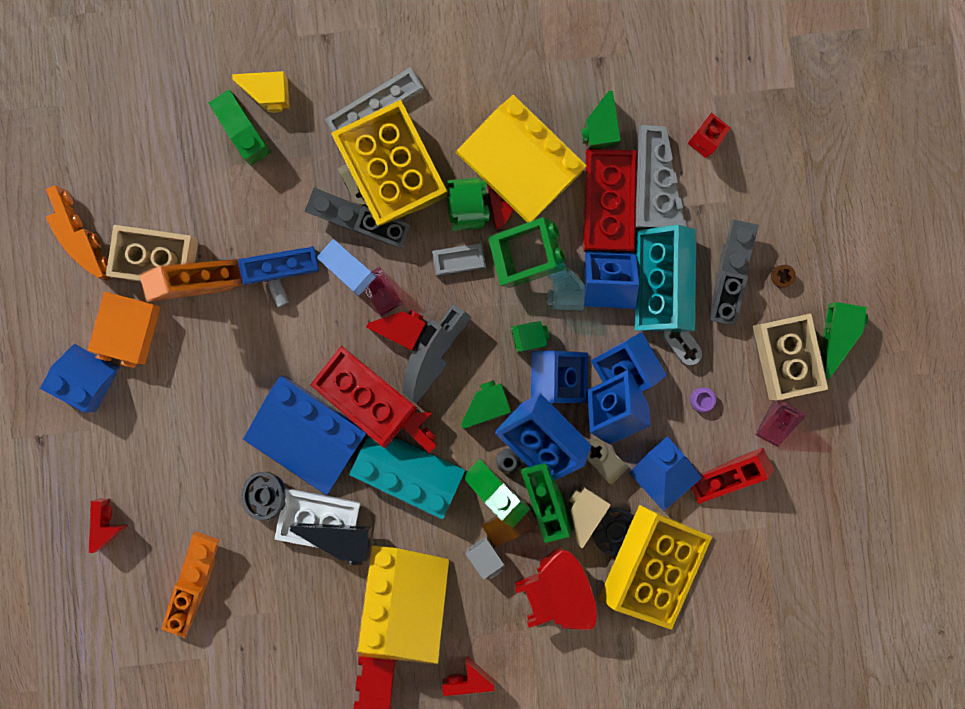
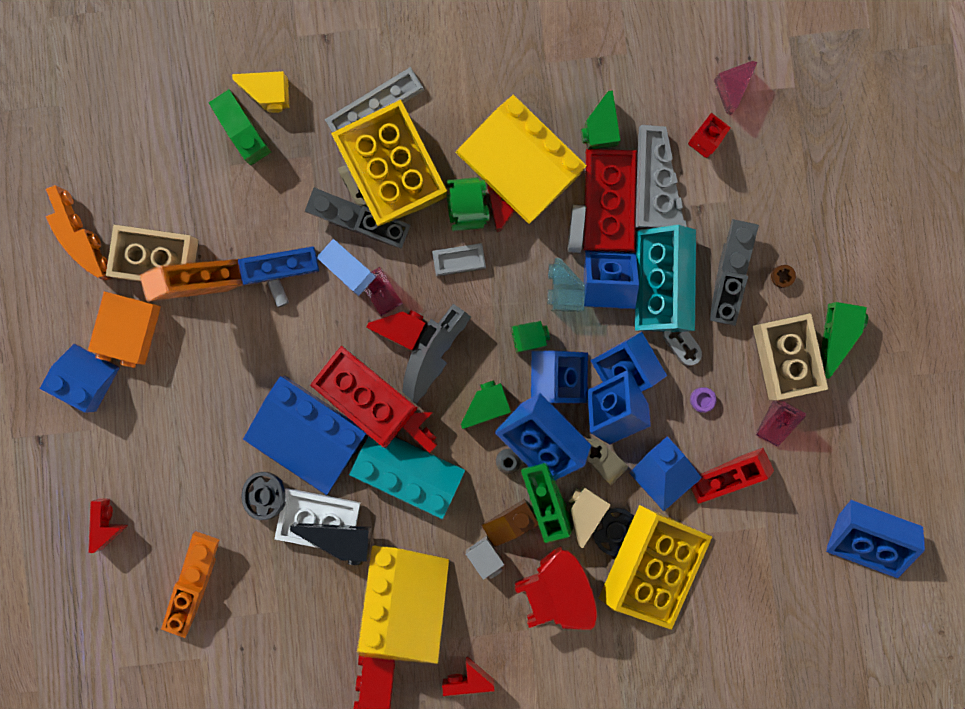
green slope [463,459,530,528] -> none
green window [488,217,566,288] -> none
none -> light grey beam [568,204,586,253]
none -> clear pink slope [714,61,757,115]
none -> blue slope [826,500,925,578]

